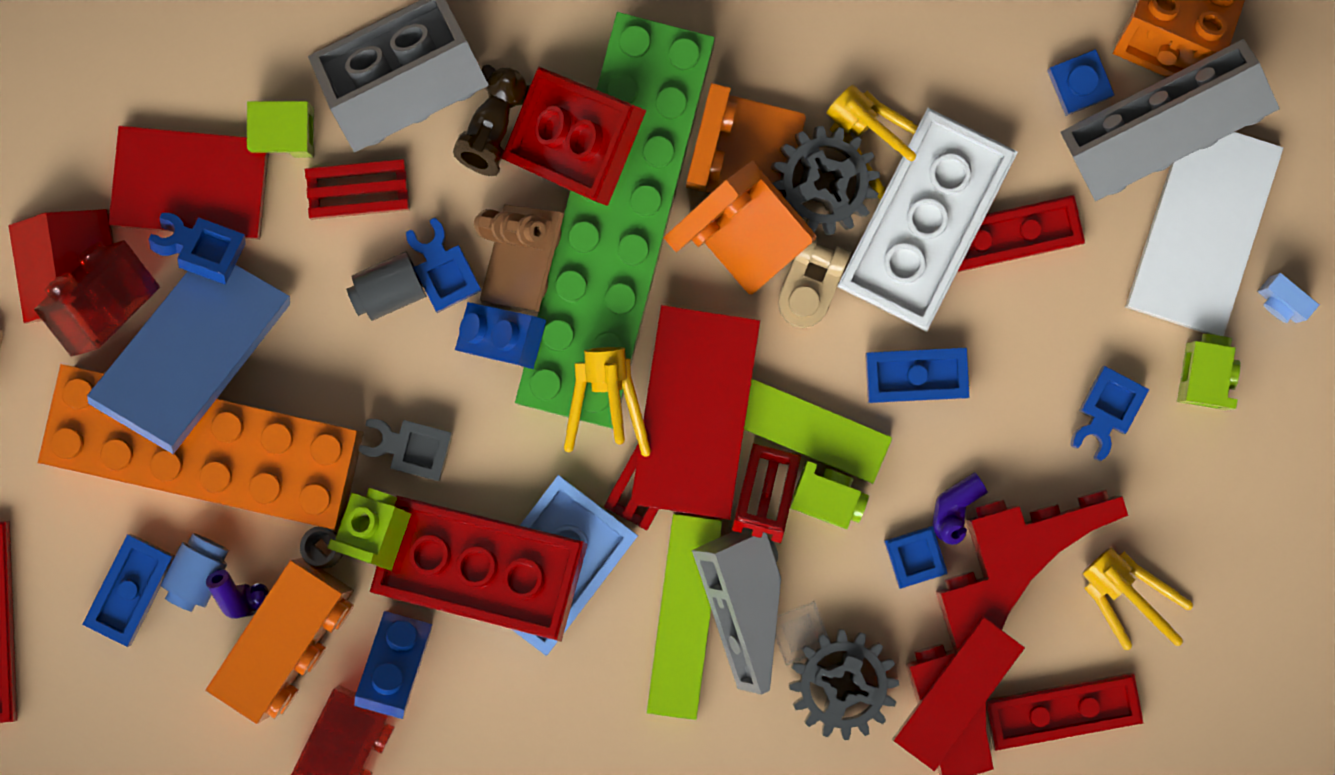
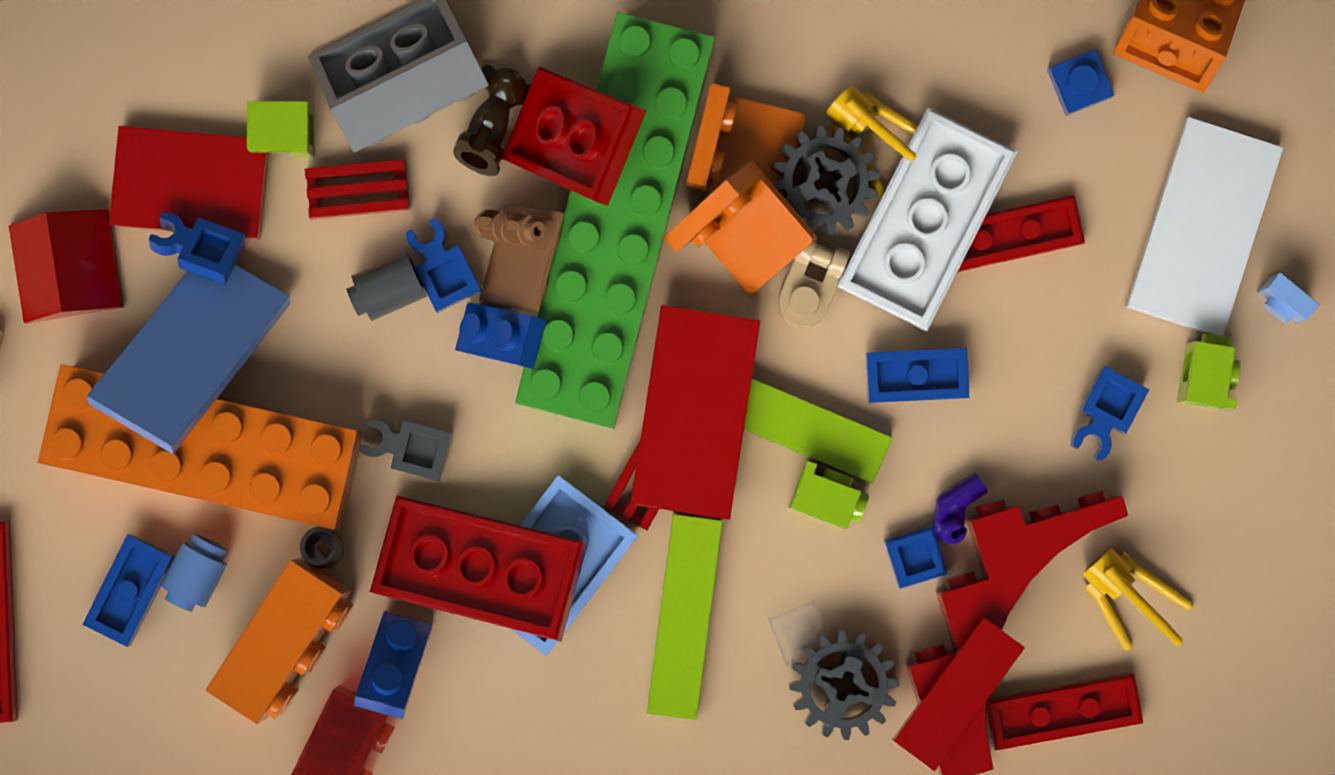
clear red brick [34,240,160,357] -> none
dark purple arm [206,569,269,619] -> none
lime brick [327,488,411,571] -> none
yellow plant [564,347,651,457] -> none
light grey slope [692,528,781,695] -> none
red tile [732,443,801,543] -> none
light grey brick [1060,39,1280,202] -> none

